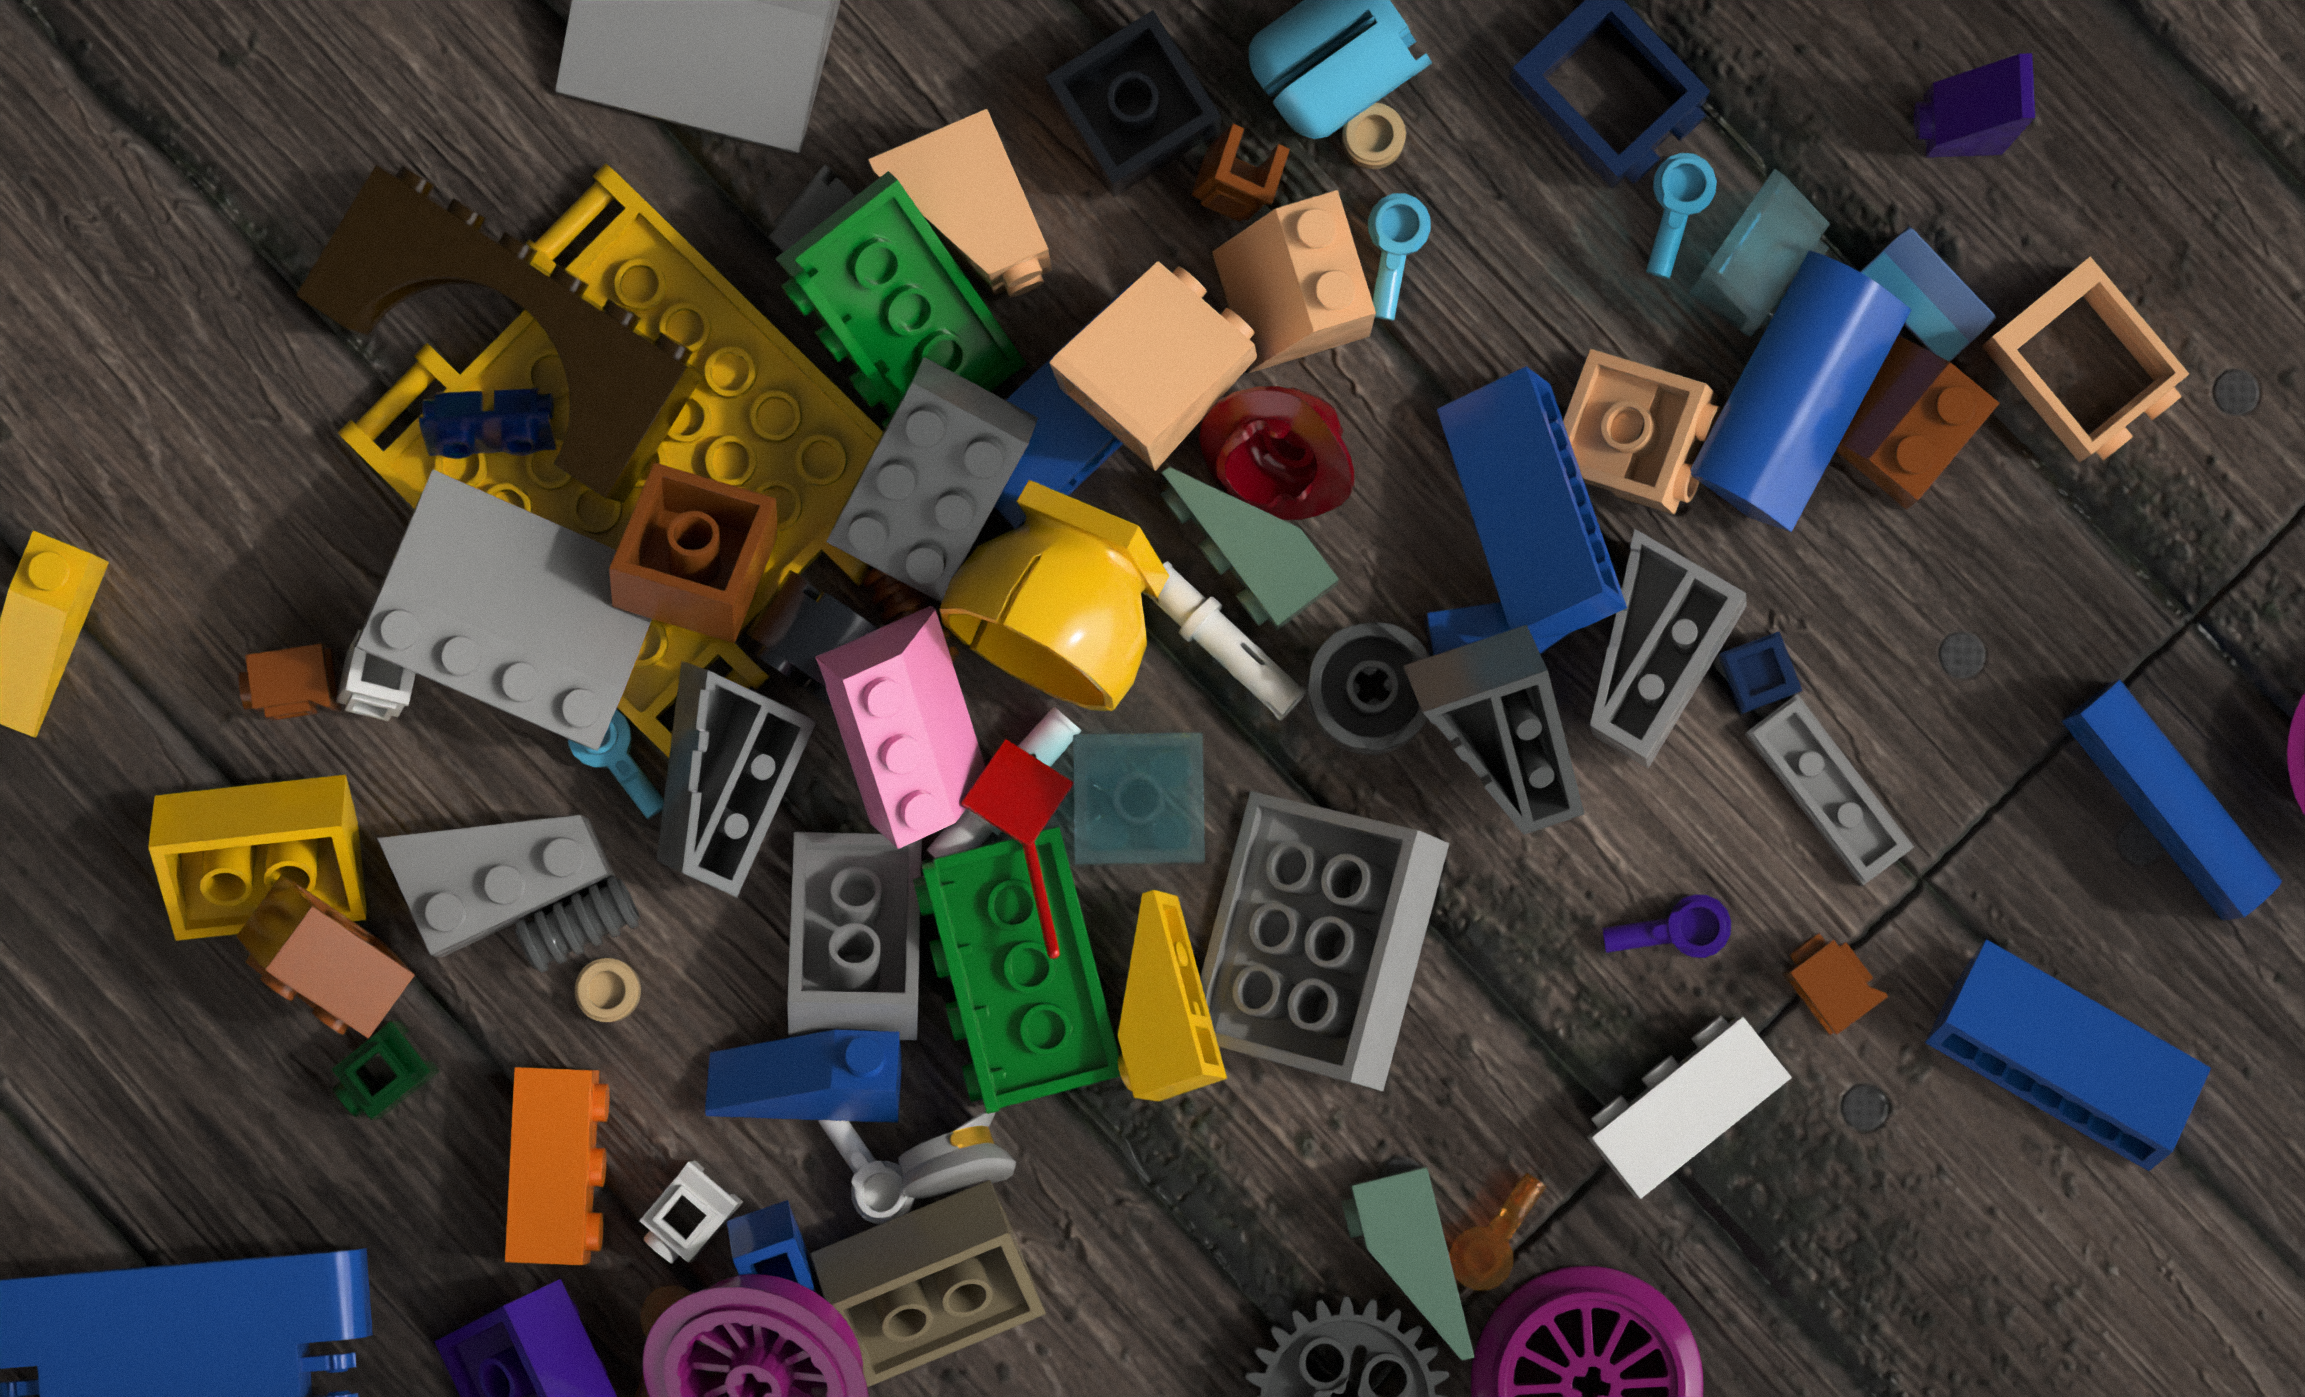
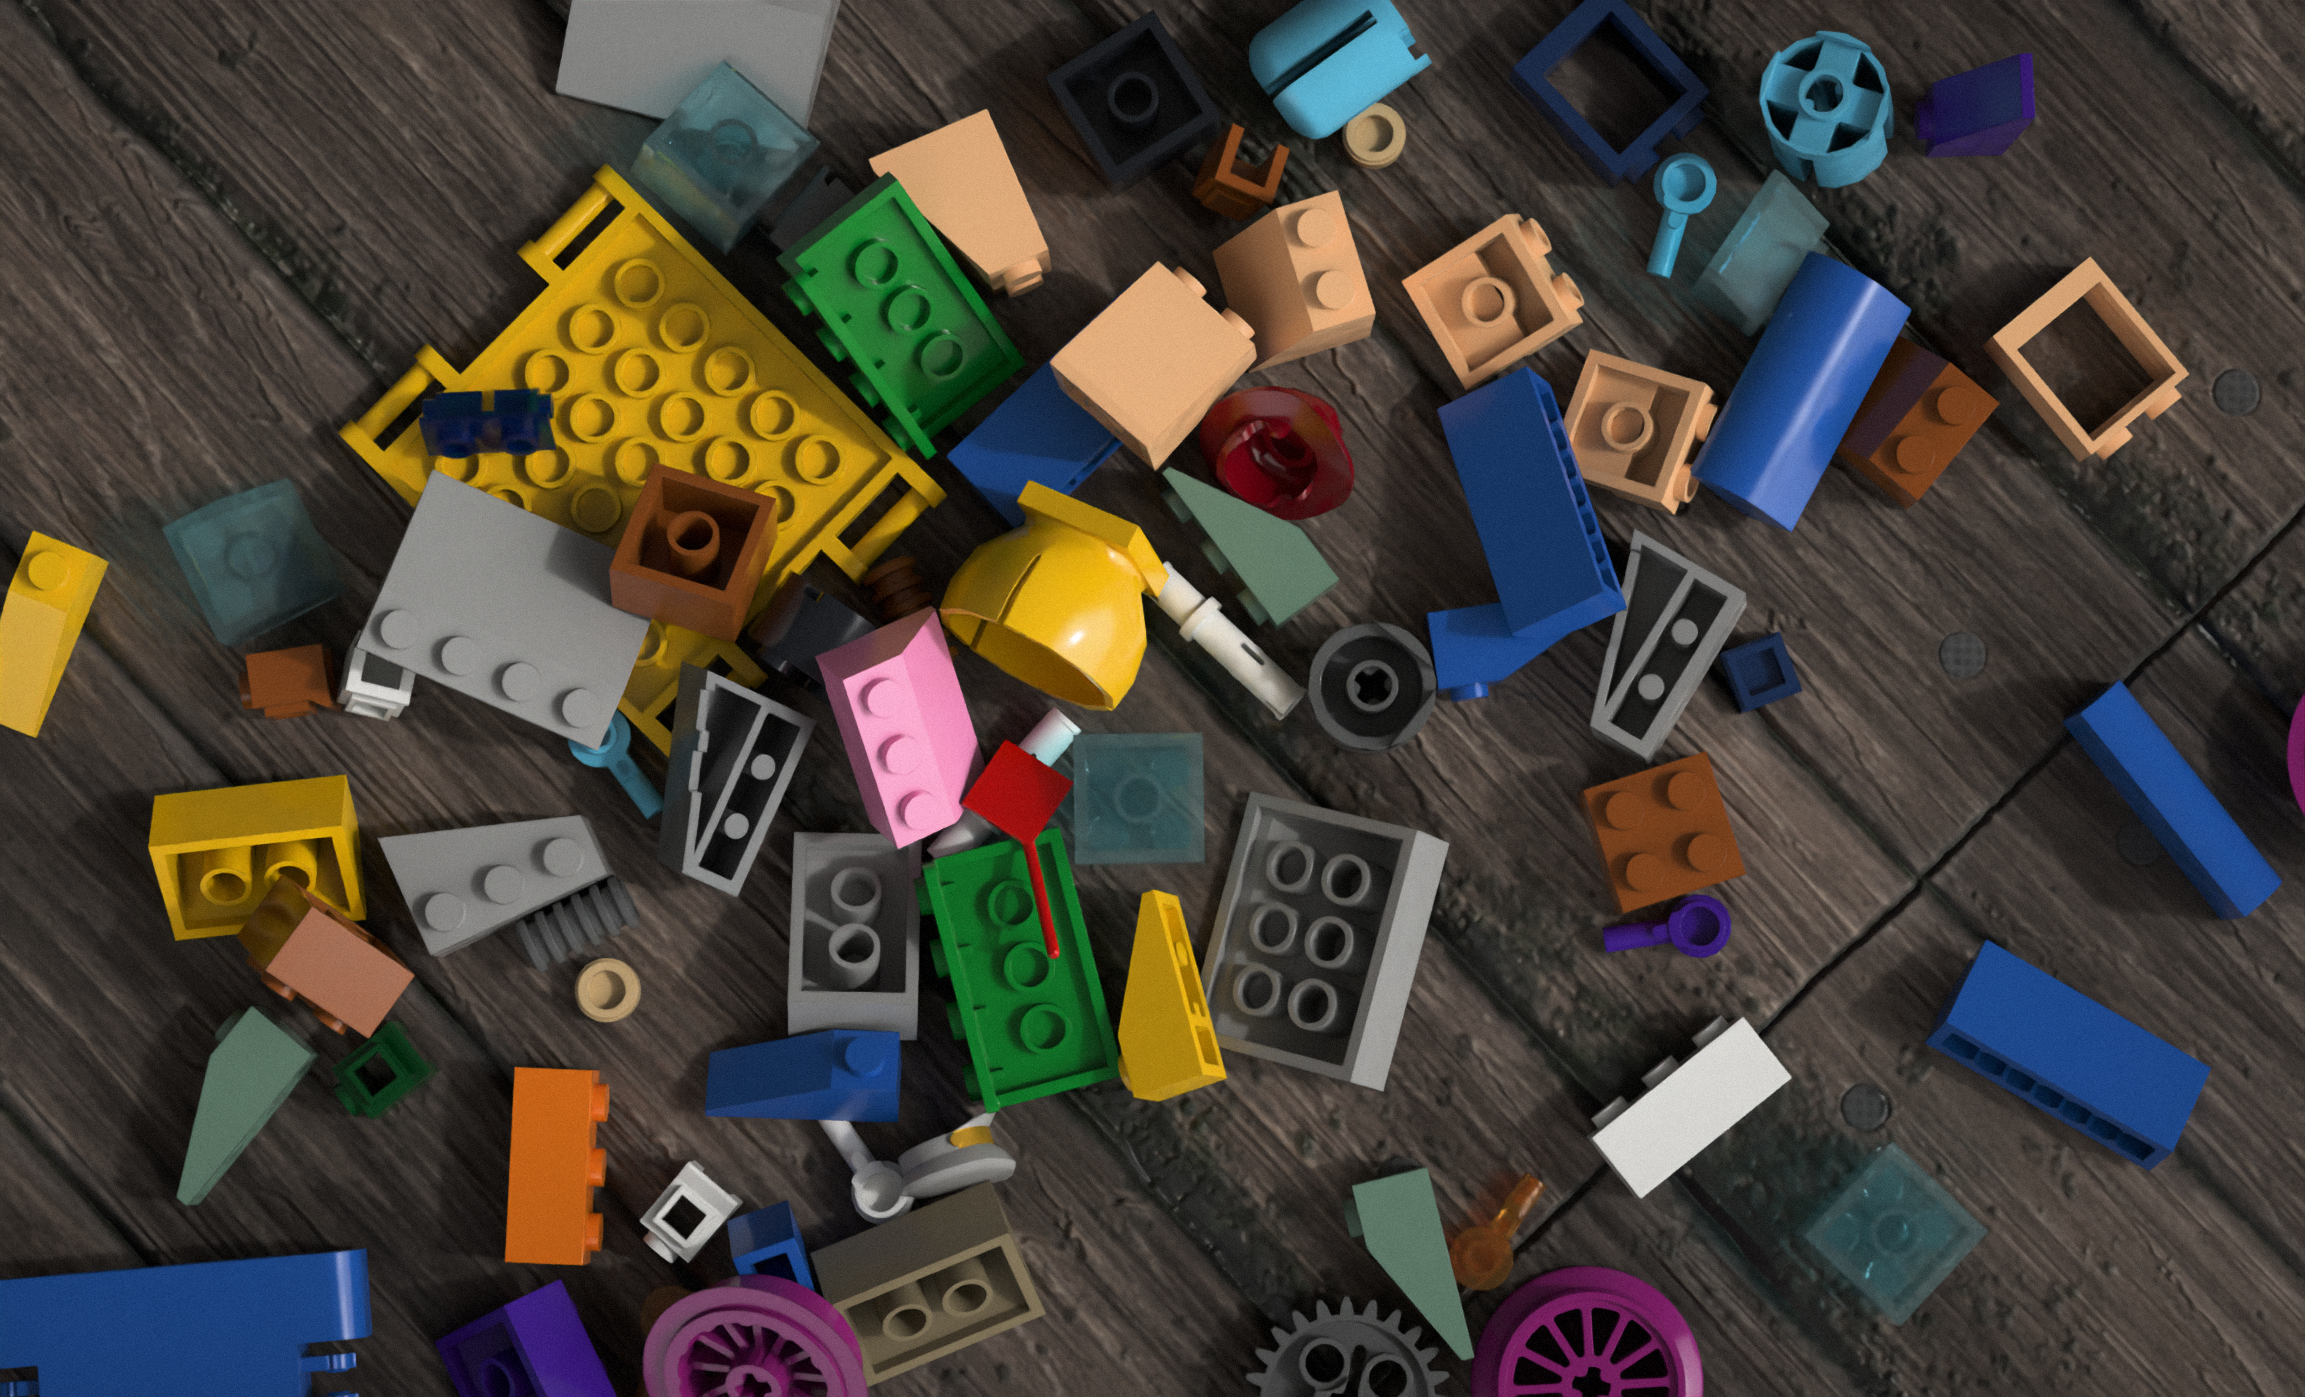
dark brown arch [296,165,704,503] -> none
dark grey brick [826,357,1038,602] -> none
medium azure plate [1368,193,1431,321] -> none
dark grey wedge [1403,625,1584,835] -> none
light grey tile [1745,694,1914,886] -> none
dark orange window [1782,932,1888,1035] -> none
slope [1861,226,1996,362] -> none
none -> clear light blue slope [162,478,347,649]
none -> sand green slope [176,1006,322,1206]
none -> clear light blue slope [630,59,821,255]
none -> light nougat plate [1401,213,1584,390]
none -> dark orange brick [1577,751,1746,916]
none -> medium azure cylinder [1759,31,1895,188]
none -> clear light blue brick [1794,1140,1989,1327]

